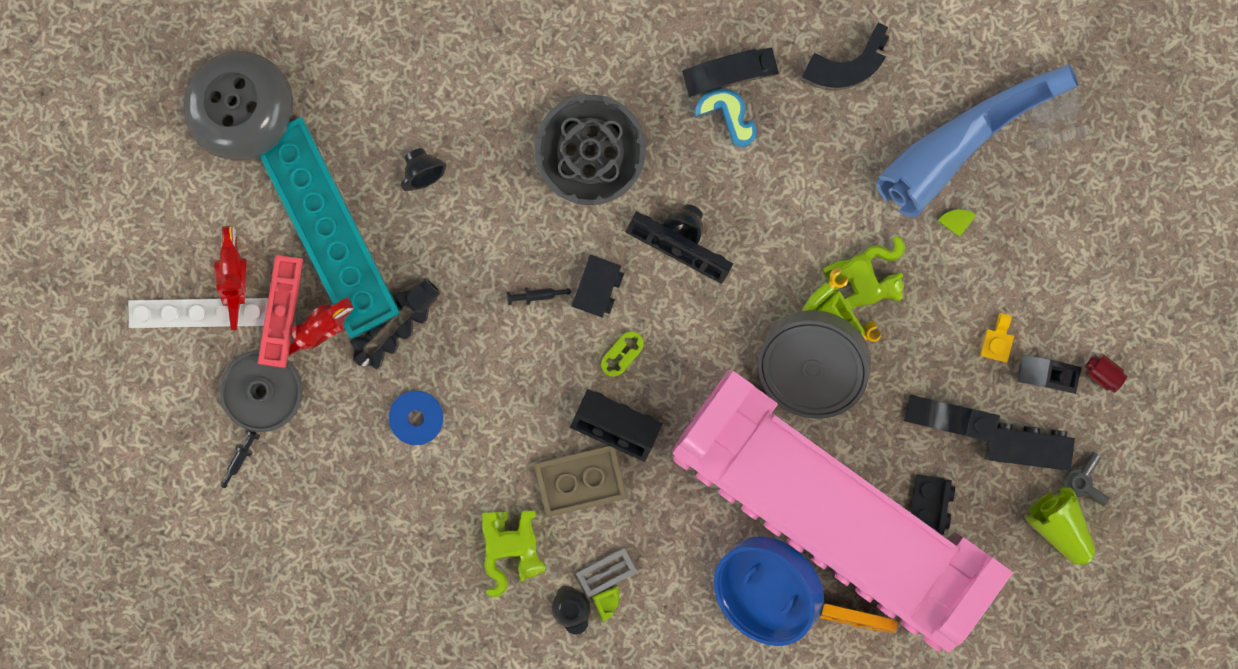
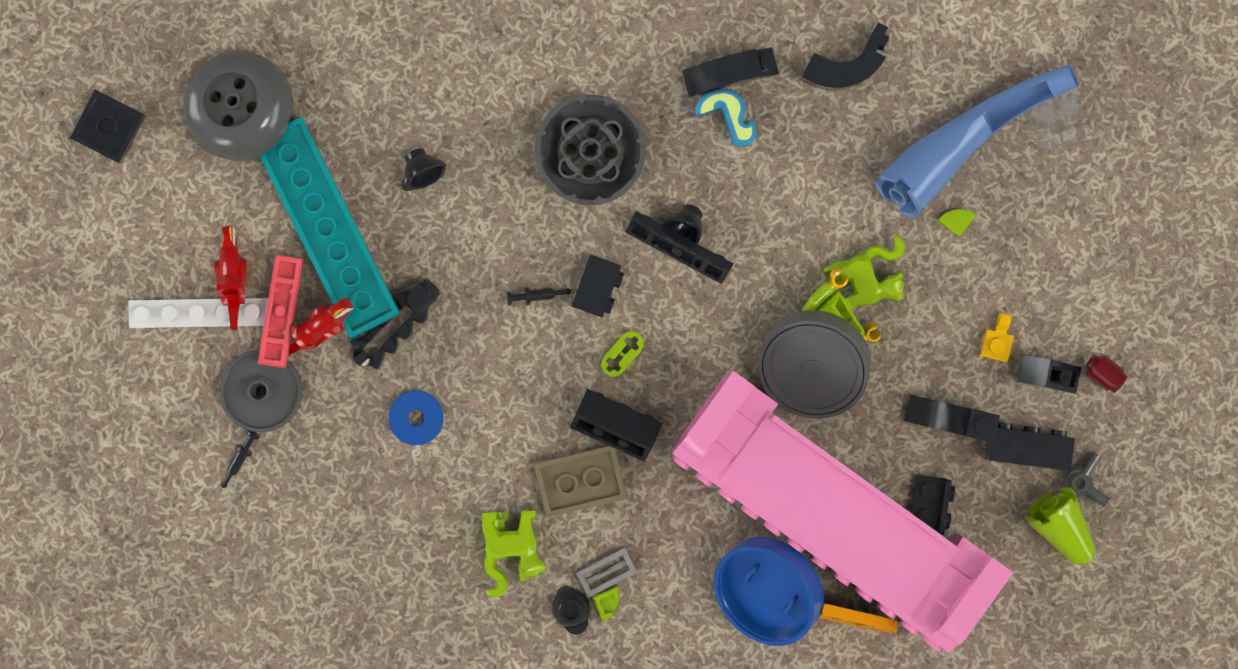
none -> black plate [70,89,146,164]

